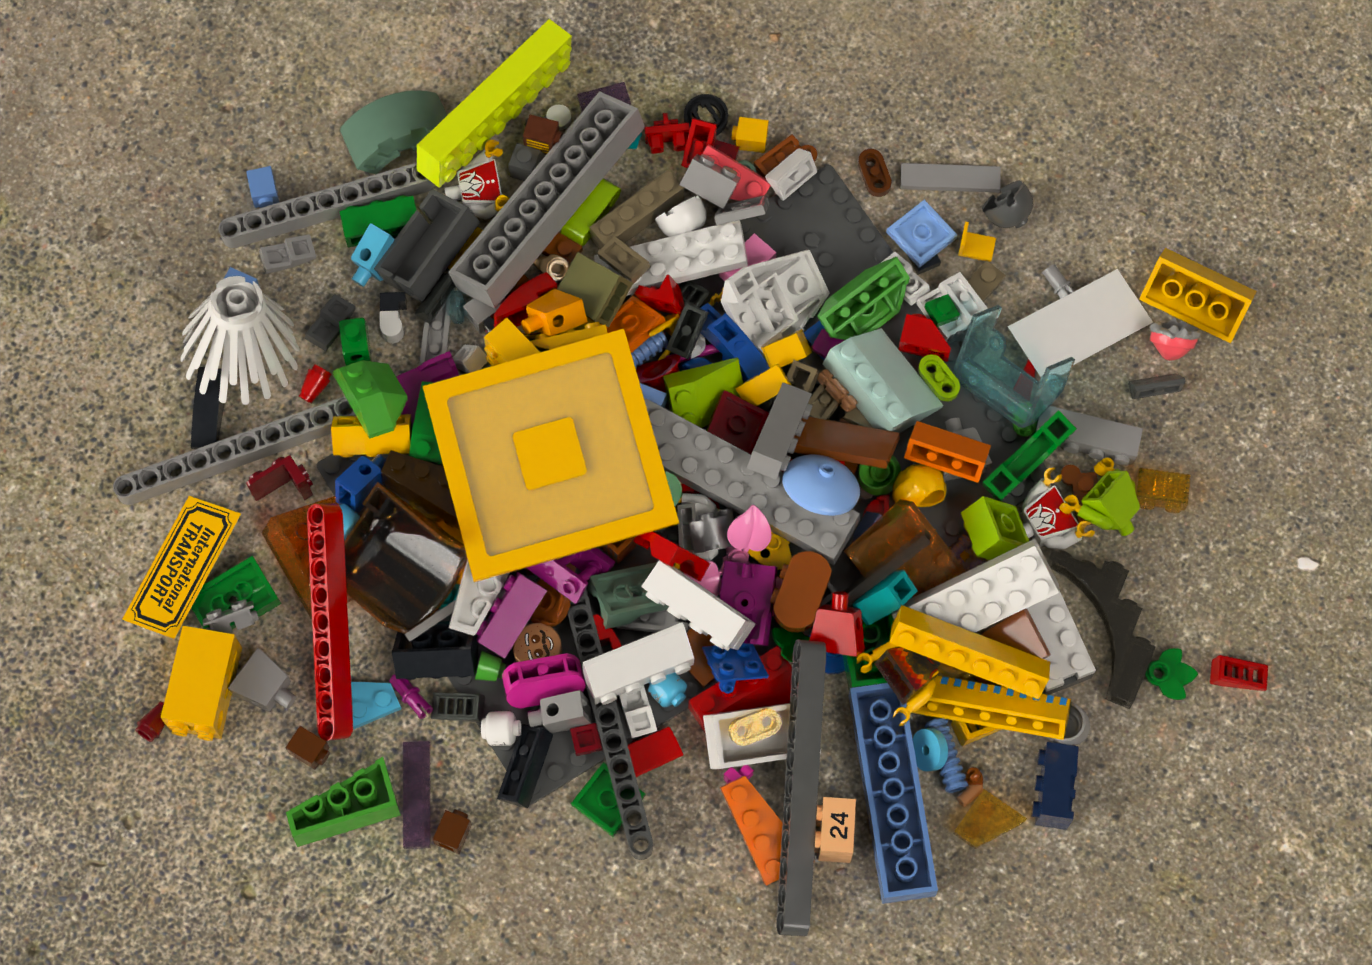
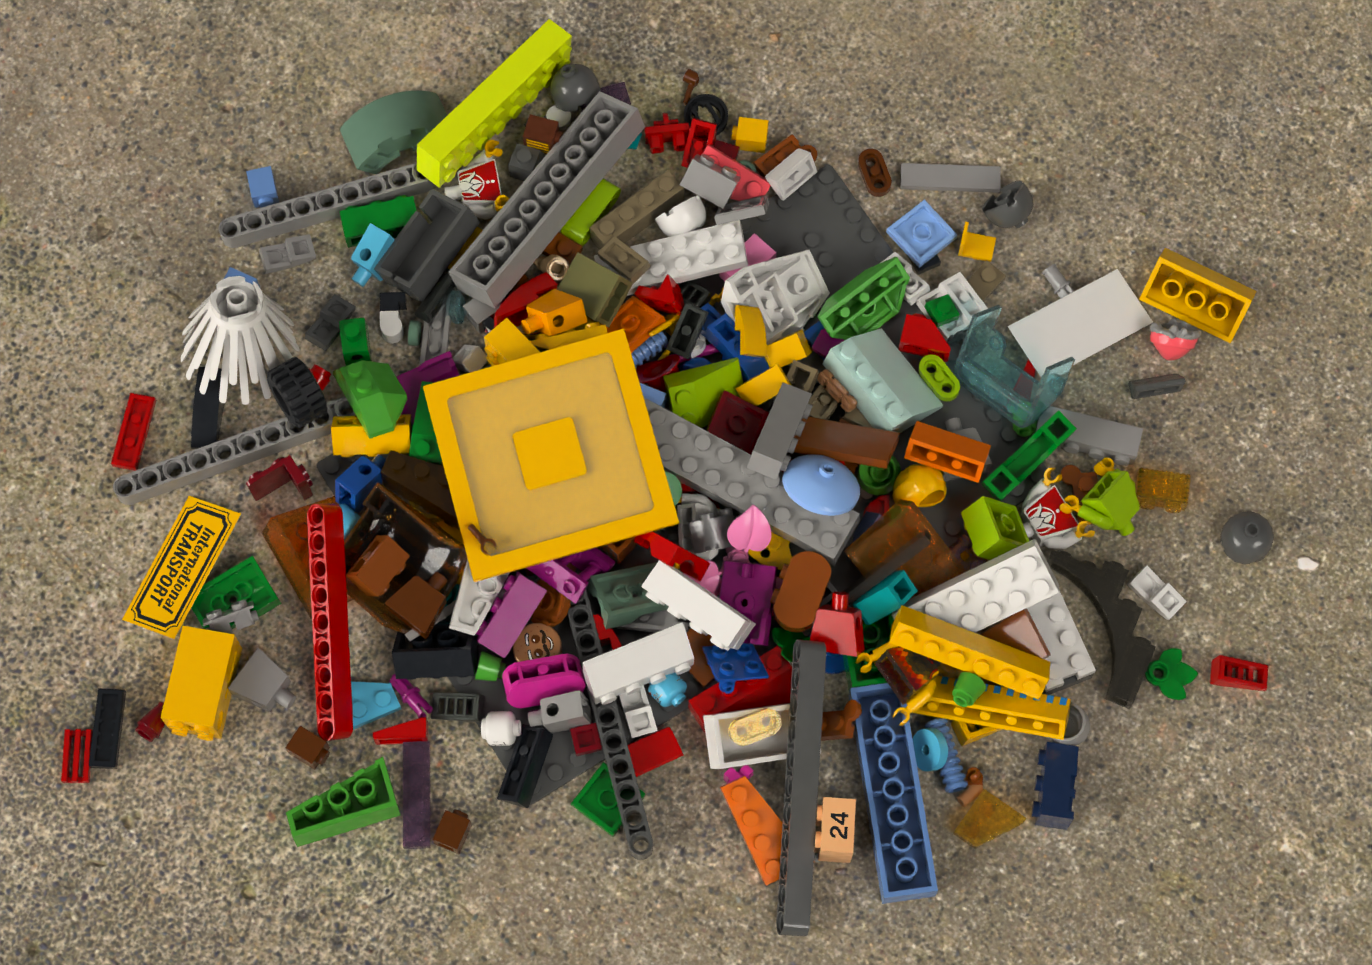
none -> red tile [61,729,93,783]
none -> black plate [89,688,126,769]
none -> red tile [111,393,157,471]
none -> black tyre [267,357,327,428]
none -> dark orange brick [345,535,410,596]
none -> red slope [373,717,428,745]
none -> reddish brown torso [385,572,448,639]
none -> sand green tile [408,320,421,346]
none -> reddish brown hand [468,524,497,556]
none -> dark grey cylinder [550,64,601,111]
none -> reddish brown hand [683,69,699,105]
none -> yellow slope [735,305,767,358]
none -> dark orange hinge [821,699,862,741]
none -> bright green hat [952,672,986,707]
none -> white slope [1127,565,1187,620]
none -> dark grey cylinder [1220,511,1274,565]

